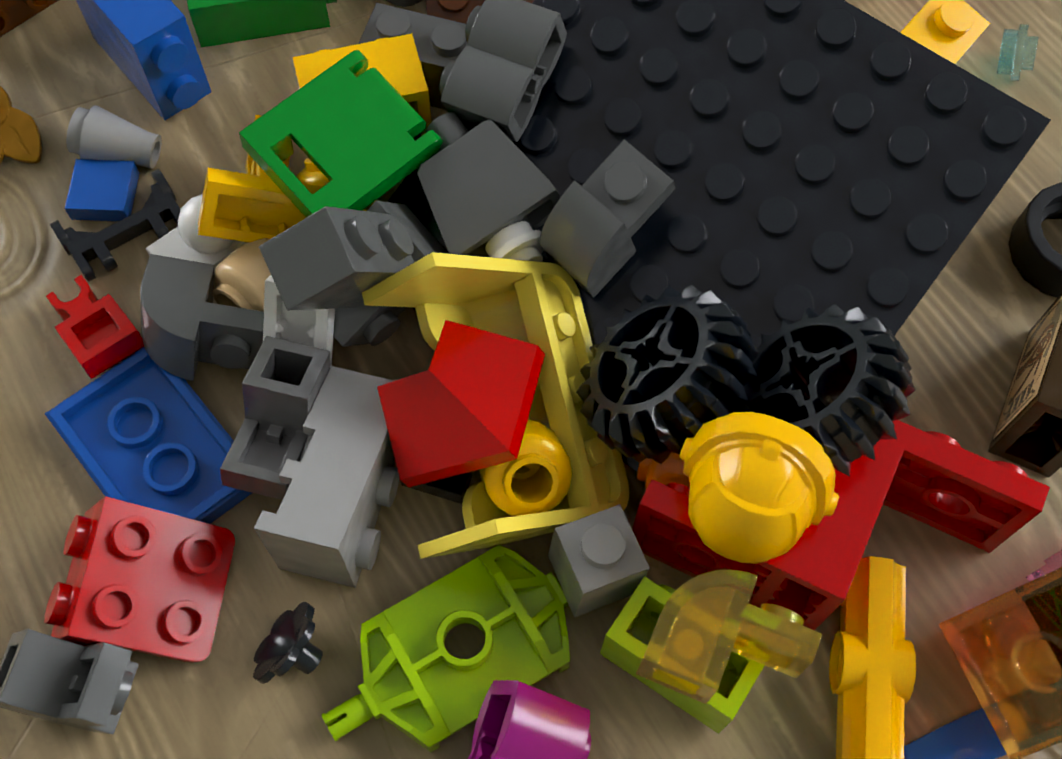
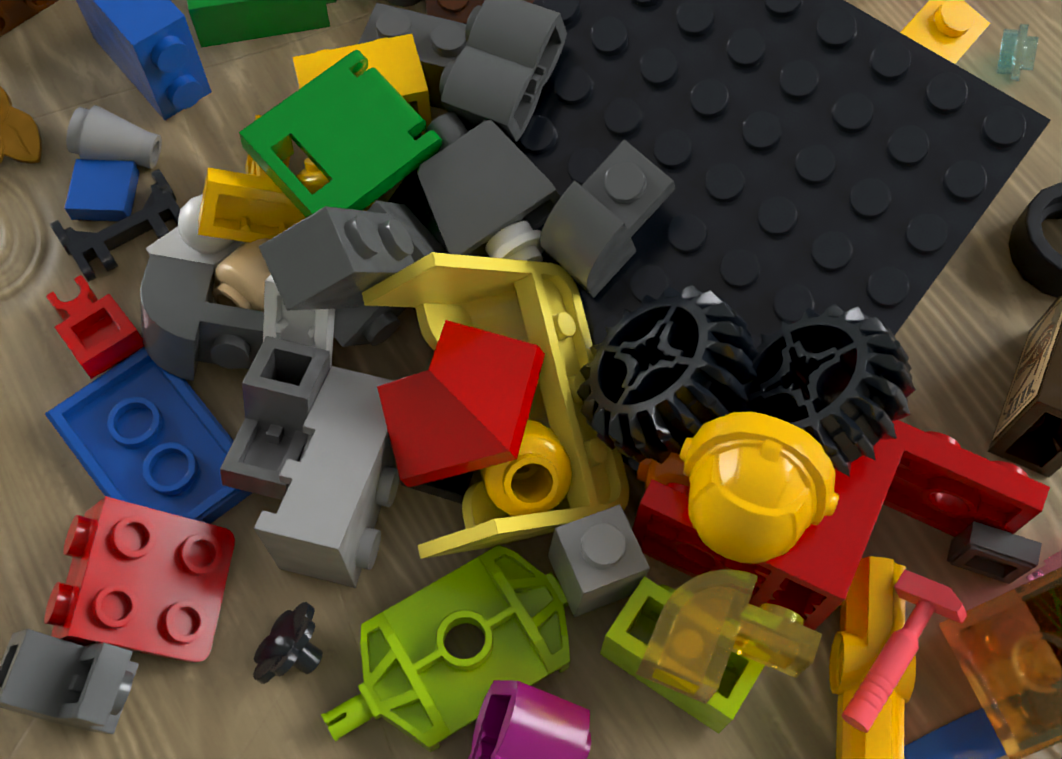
none -> coral piece [841,569,967,733]
none -> dark grey tile [947,521,1042,584]

